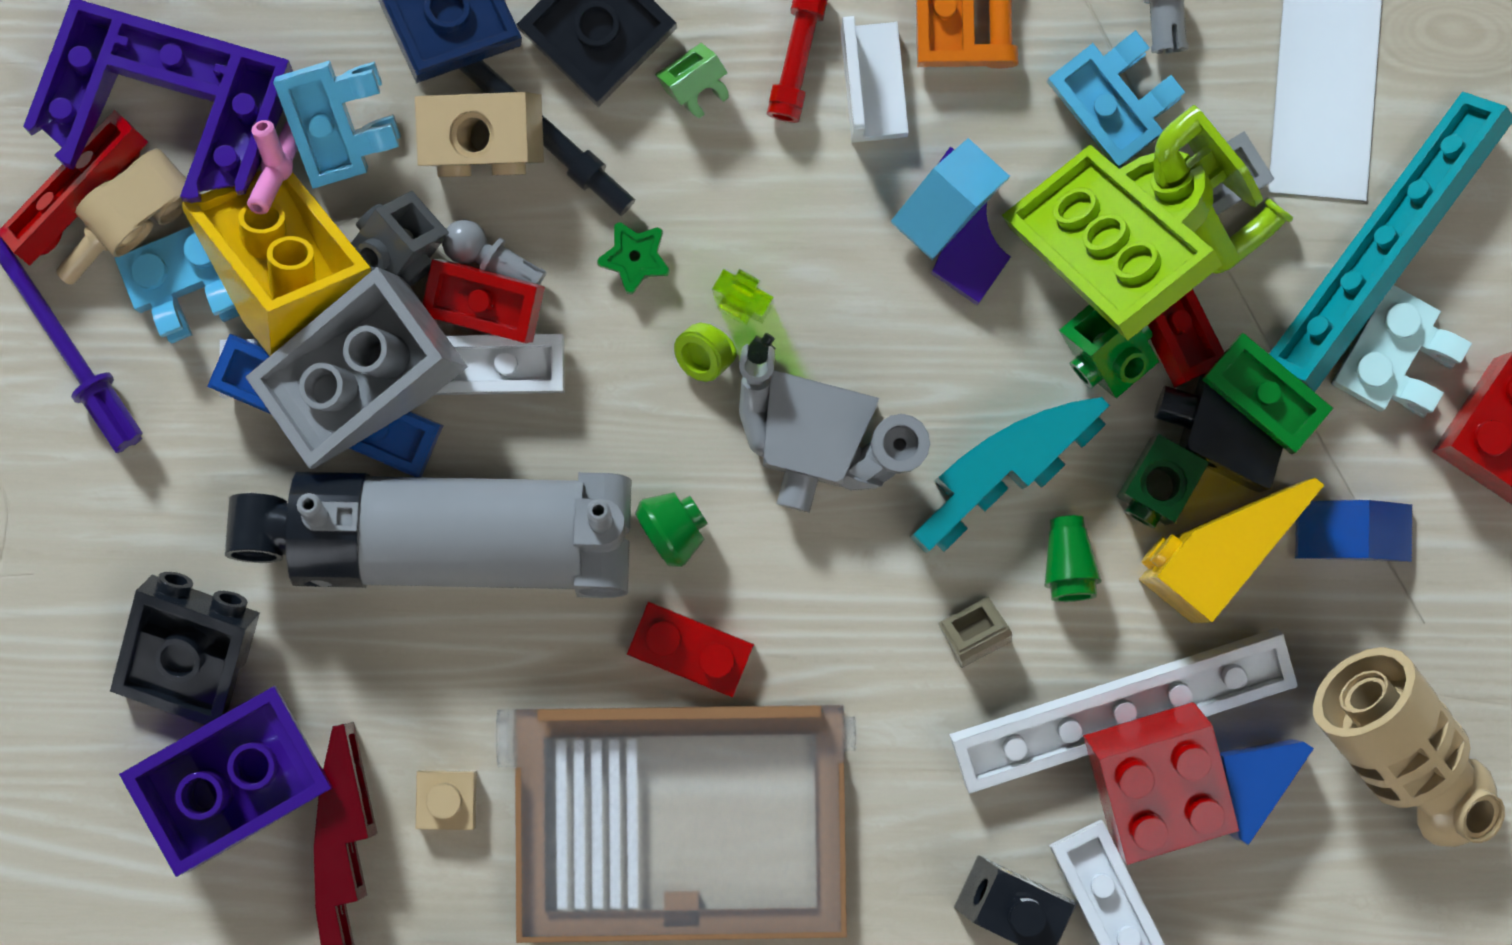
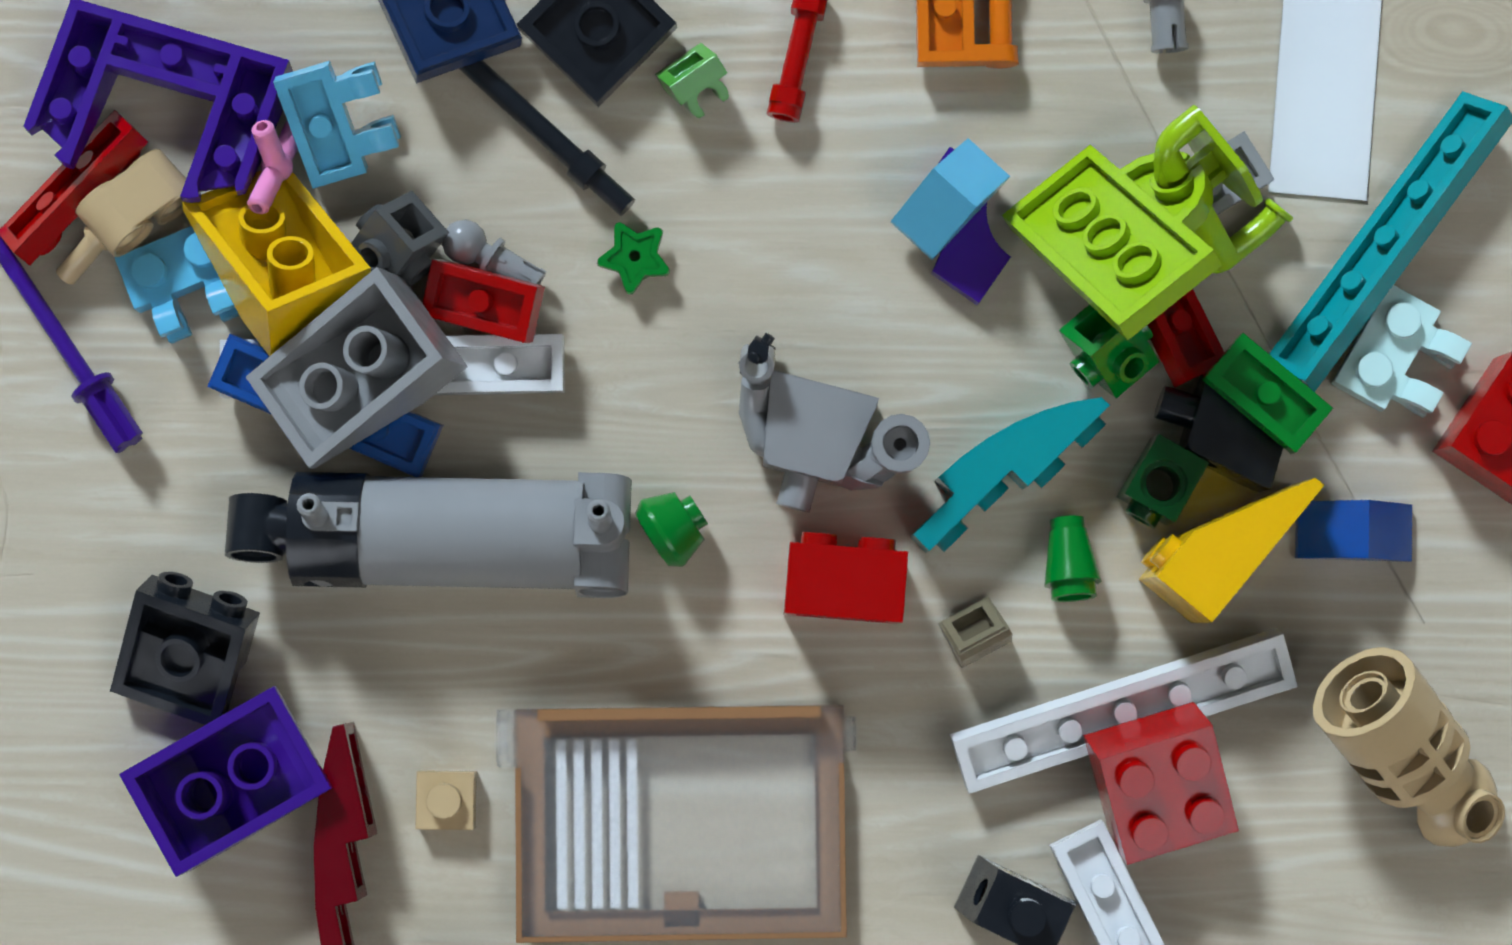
tan brick [415,92,544,177] -> none
red plate [626,601,754,698] -> none
lime tile [674,322,737,382] -> none
clear neon green plate [712,269,774,325] -> none
white panel [841,16,909,143] -> none
medium azure plate [1047,30,1185,168] -> none
blue slope [1220,739,1314,845] -> none
none -> red brick [783,532,909,624]

